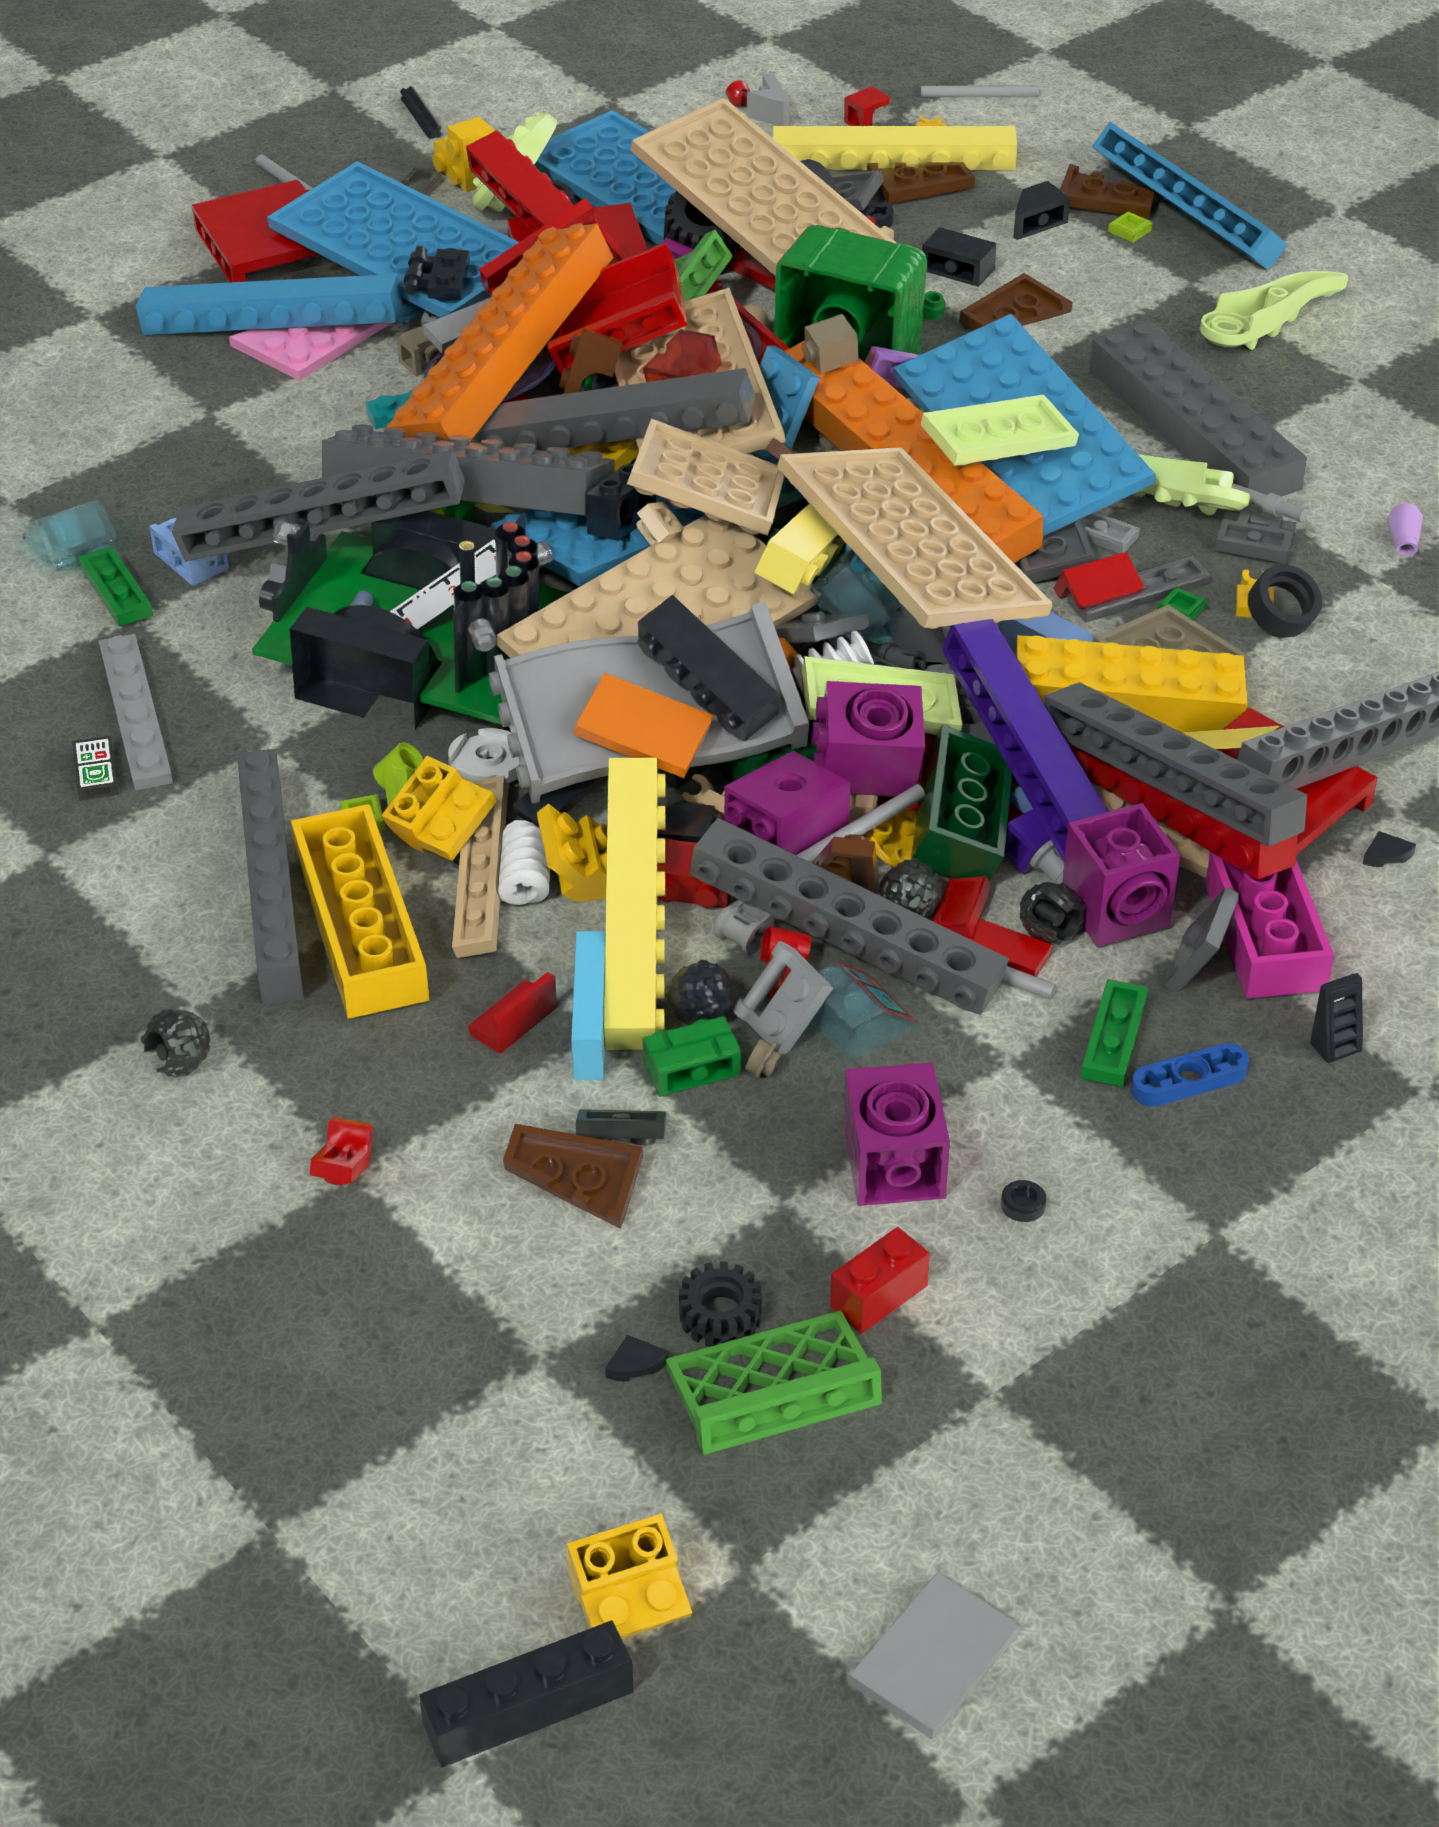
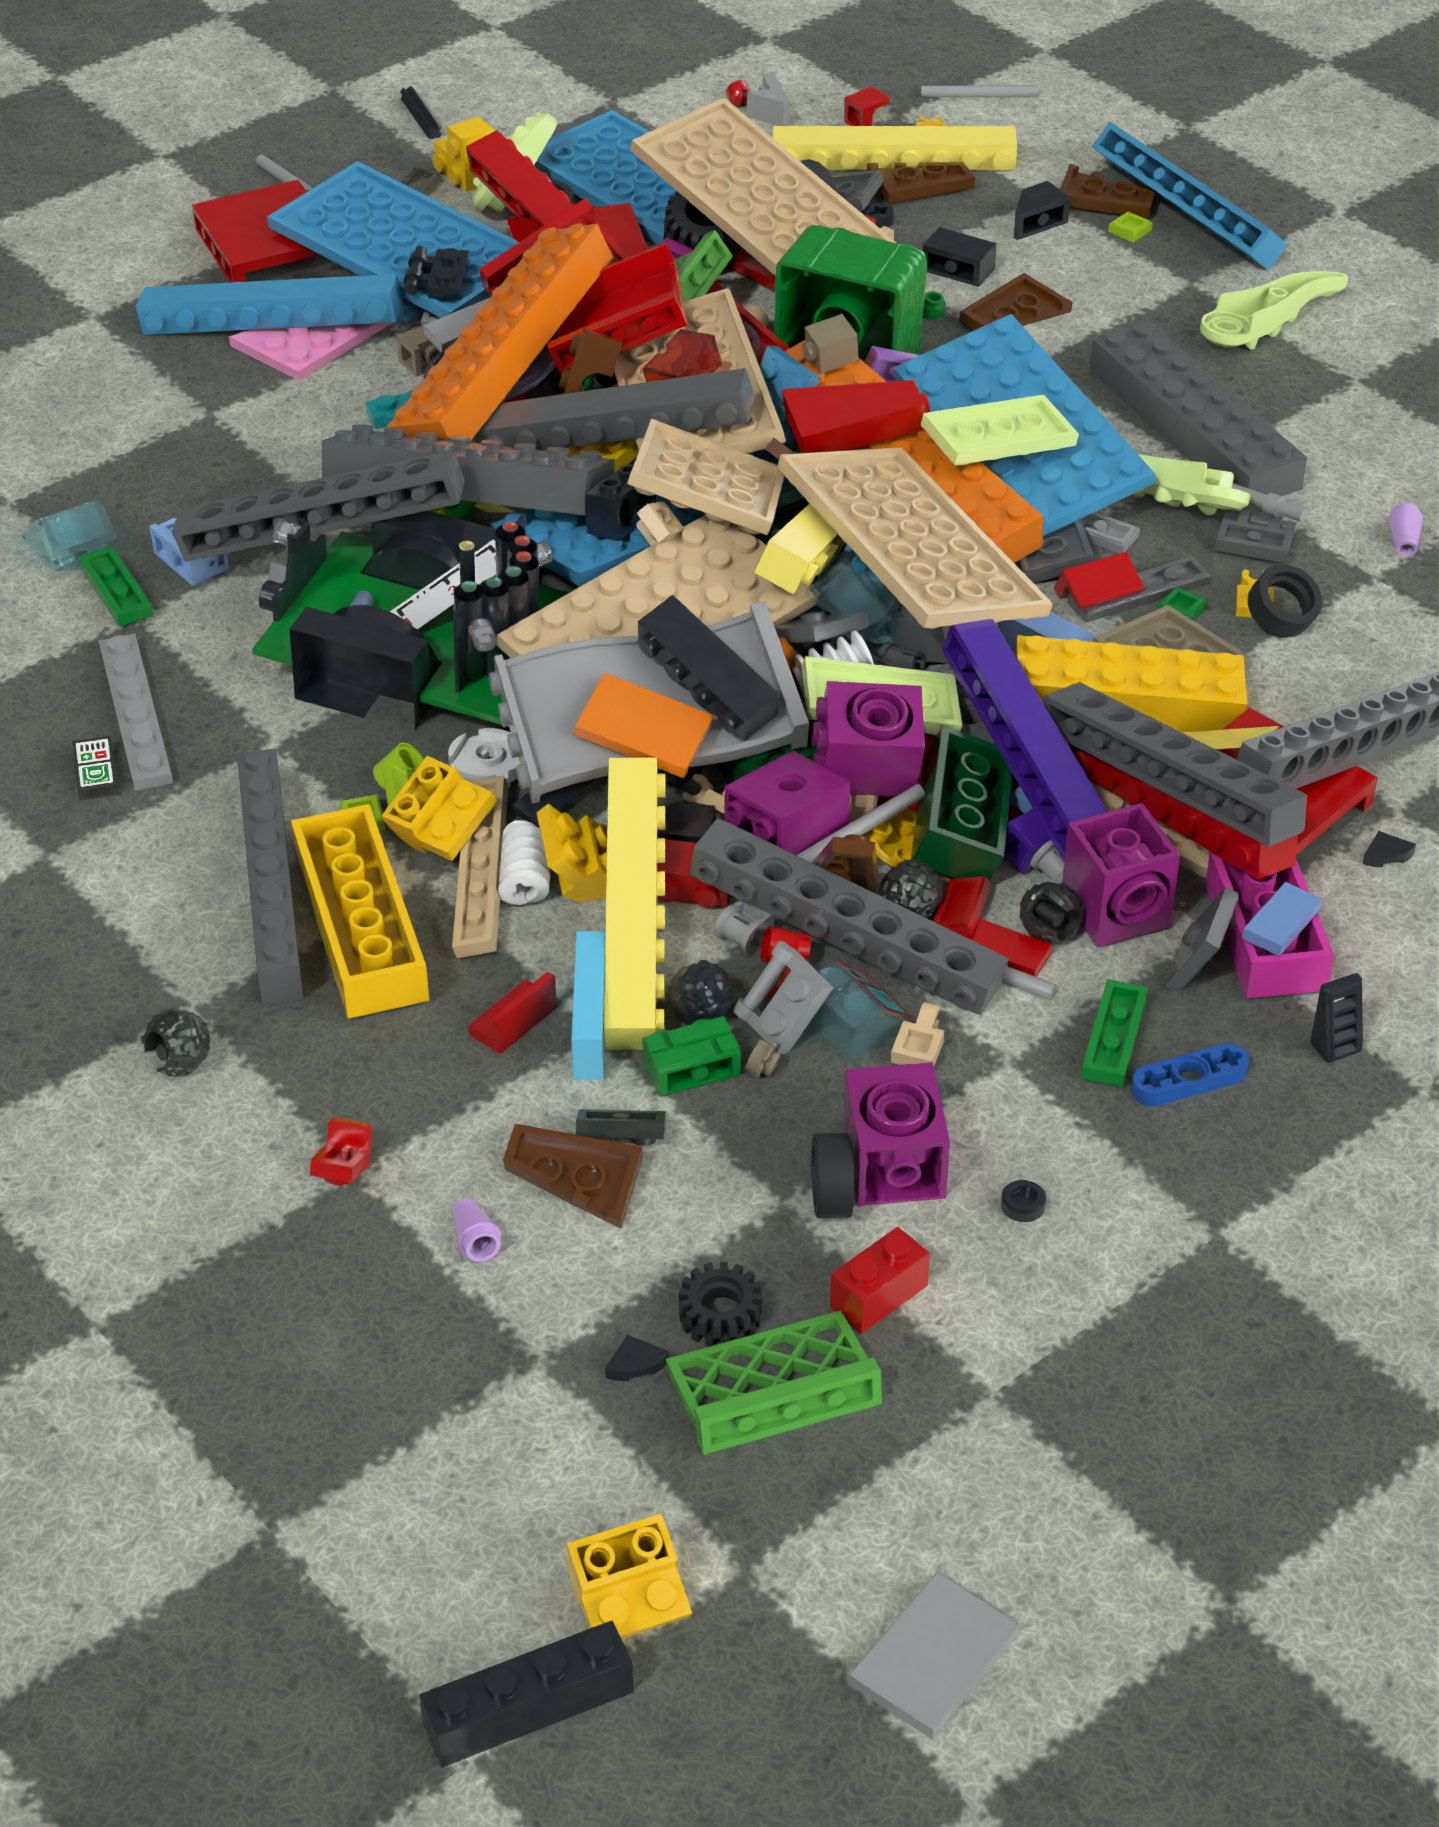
none -> lavender cone [451,1199,501,1262]
none -> red slope [782,380,930,453]
none -> black tyre [811,1133,854,1218]
none -> tan plate [891,1002,944,1066]
none -> medium blue tile [1242,882,1322,956]

